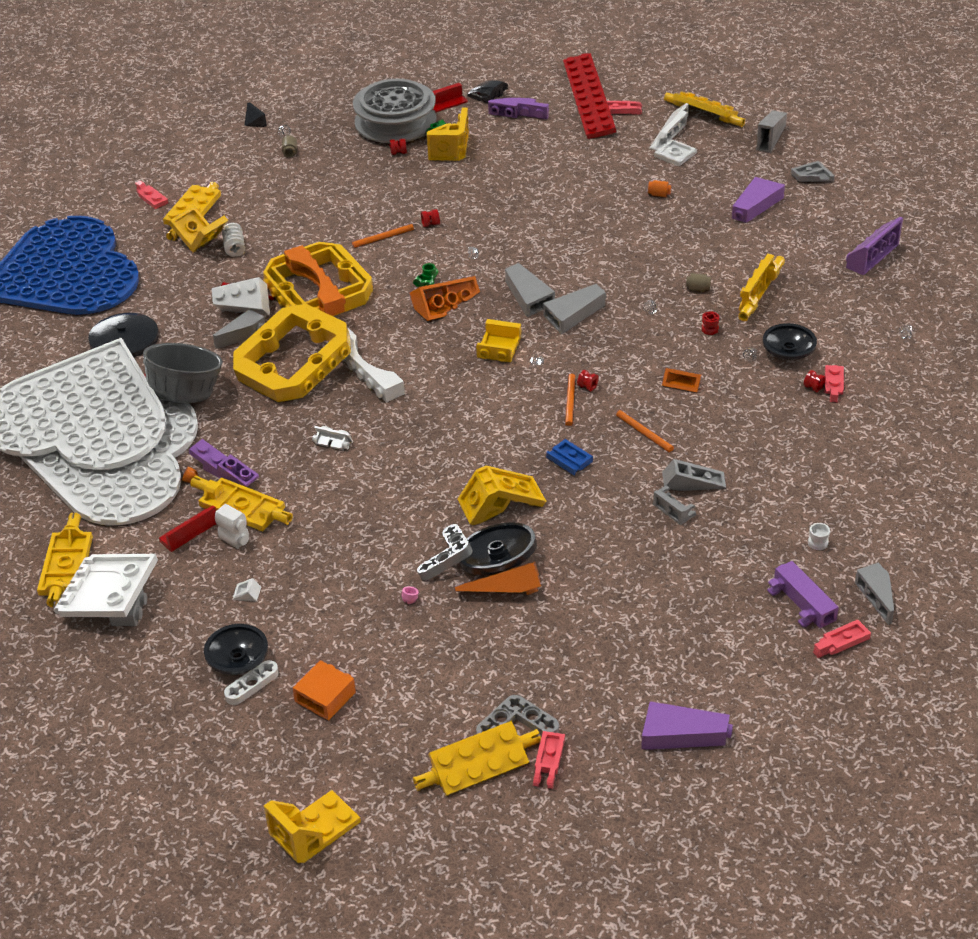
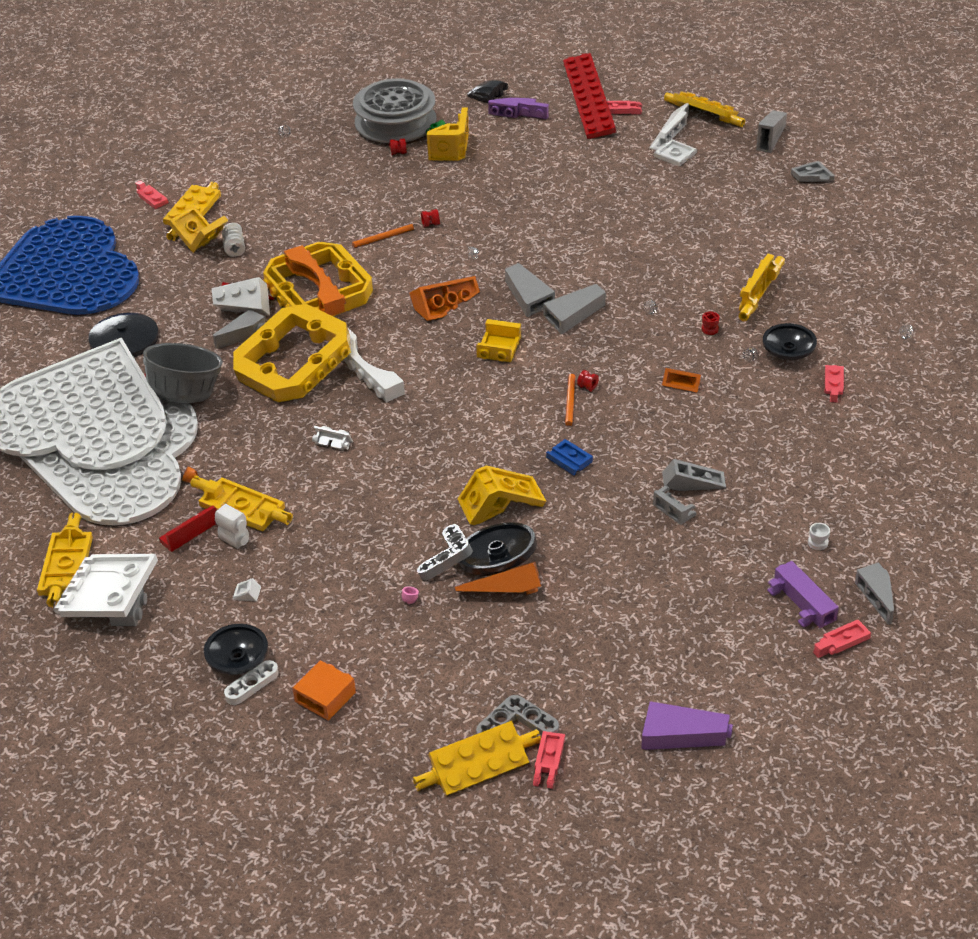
medium lavender slope [189,439,259,487] -> none
black slope [244,102,267,127] -> none
yellow bracket [264,790,361,863] -> none
dark tan brick [282,136,297,157] -> none
green plate [413,263,439,287] -> none
red panel [432,83,468,113] -> none
clear hinge [530,354,544,369] -> none
orange bar [616,410,674,452] -> none
orange brick [648,180,672,198] -> none
dark tan brick [686,273,711,292] -> none
medium lavender slope [732,177,785,223] -> none
red wheel [803,370,826,392] -> none
medium lavender slope [846,217,903,275] -> none

